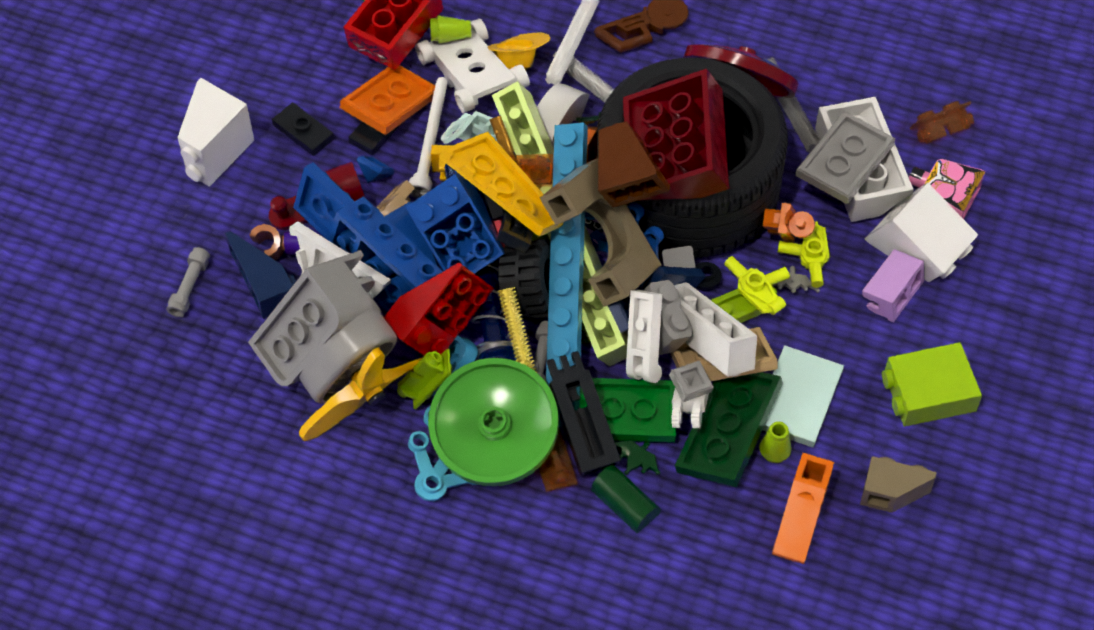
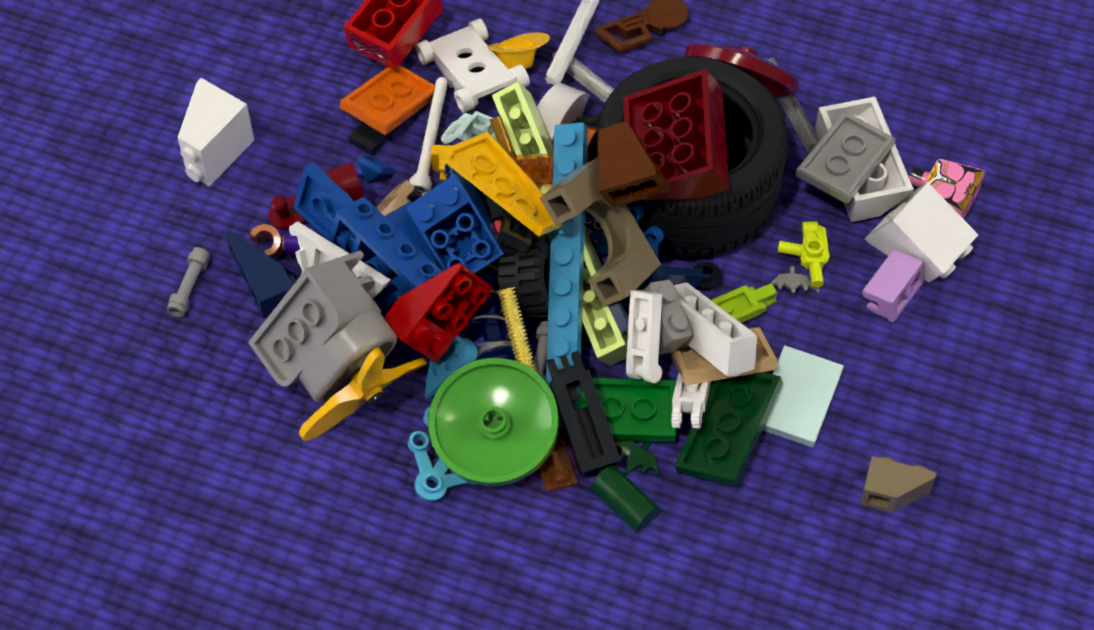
black plate [272,102,334,156] -> none
lime hinge [397,349,452,410] -> none
lime cone [430,15,471,44] -> none
light grey slope [662,246,695,268] -> none
light grey tile [669,360,714,402] -> none
neon yellow piece [724,256,790,315] -> none
lime cone [759,421,792,463] -> none
orange hips [763,203,815,243] -> none
orange slope [772,453,834,564] -> none
lime brick [882,342,982,427] -> none
clear orange hinge [910,101,974,143] -> none

